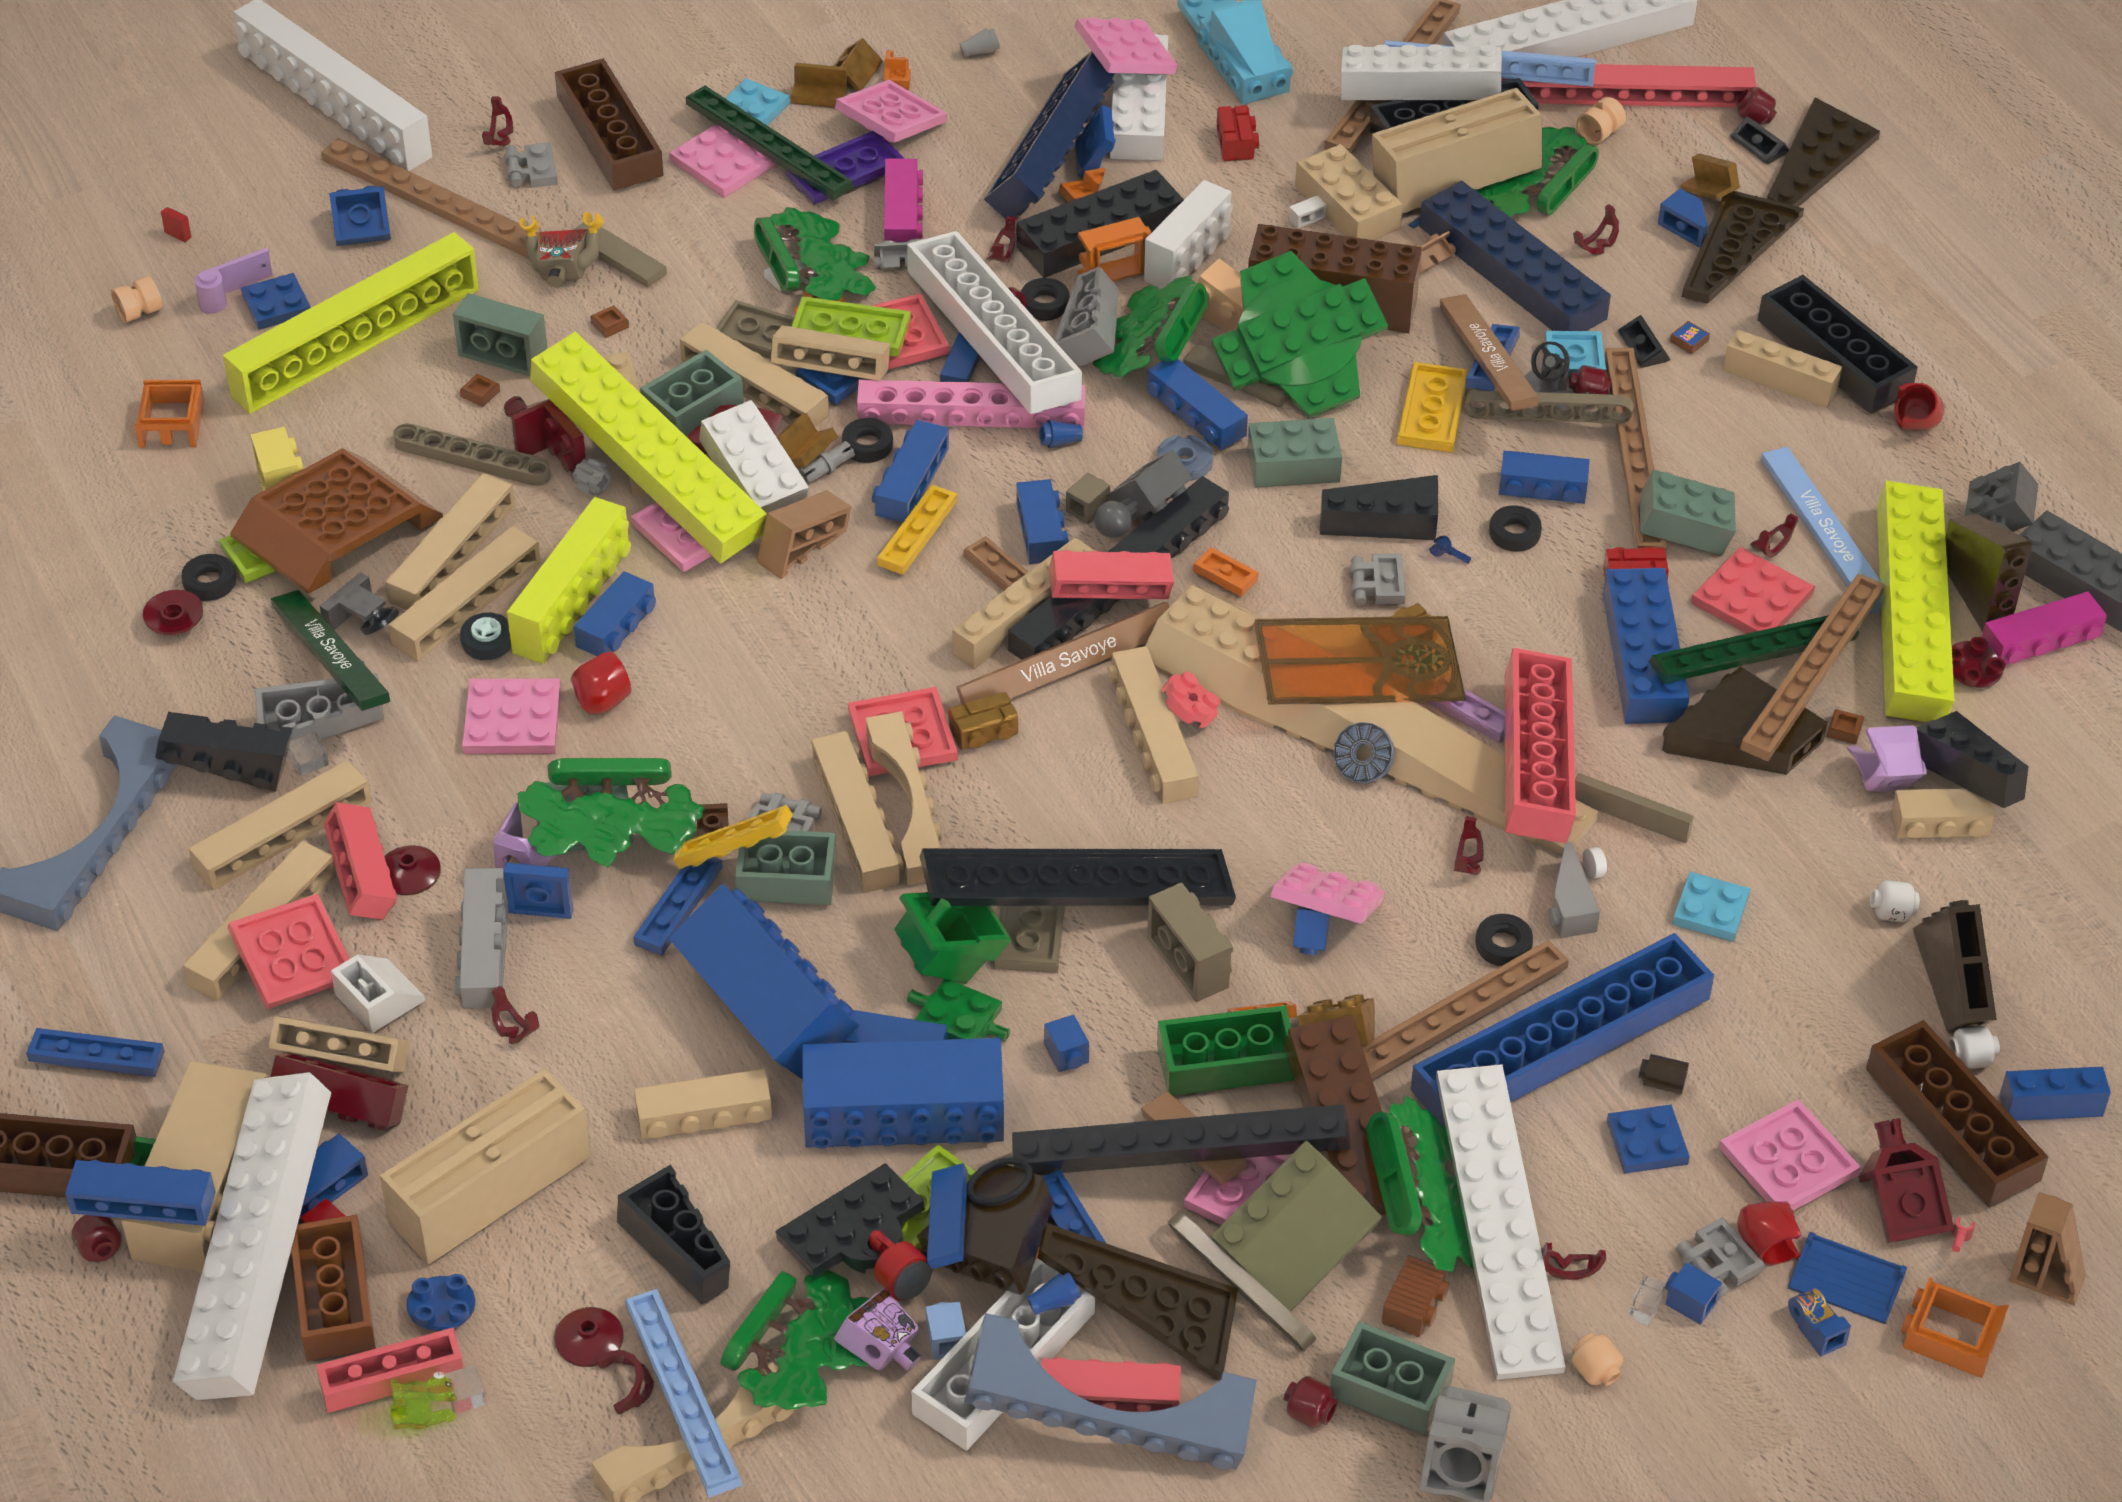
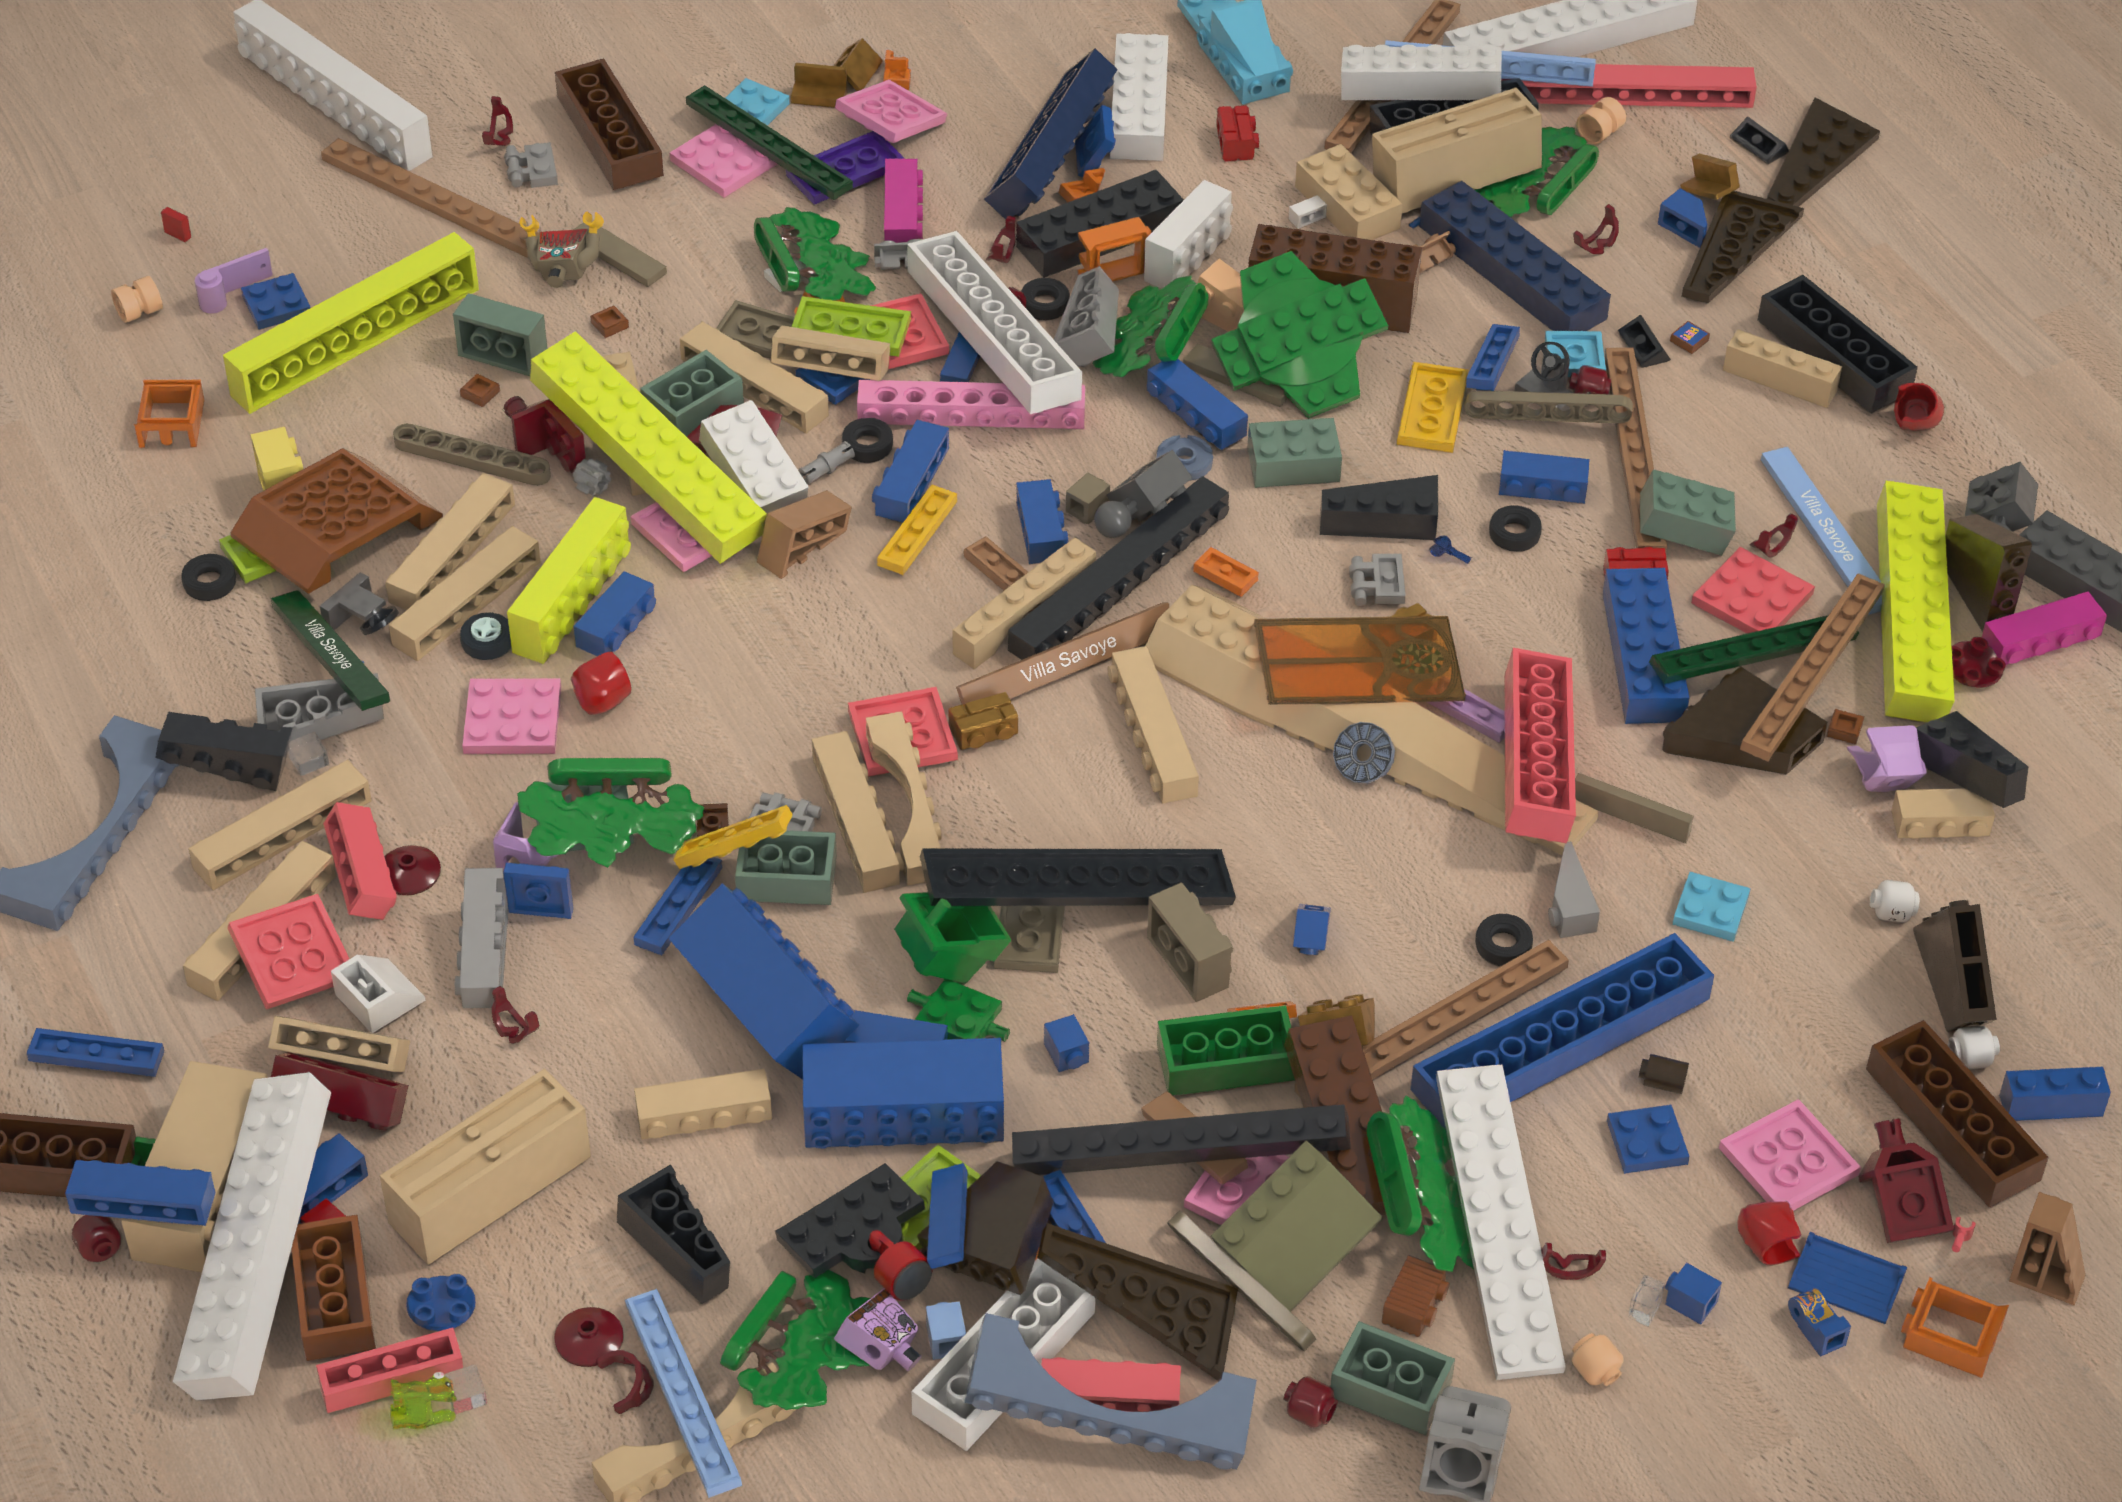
dark red dish [143,590,203,635] -> none
blue plate [329,186,391,246] -> none
pearl gold panel [776,413,838,469] -> none
light grey cone [959,28,1000,58] -> none
black piece [967,1157,1032,1205] -> none
blue cone [1027,1272,1081,1315] -> none
blue cone [1039,420,1083,448] -> none
coral brick [1049,550,1174,599] -> none
bright pink plate [1074,17,1178,74] -> none
coral plate [1162,671,1220,728] -> none
bright pink plate [1271,863,1385,924] -> none
medium nougat tile [1440,294,1539,411] -> none
dark red helmet [1453,816,1484,875] -> none
white tile [1583,847,1607,879] -> none
light grey plate [1676,1217,1765,1297] -> none
dark red head [1736,87,1777,125] -> none

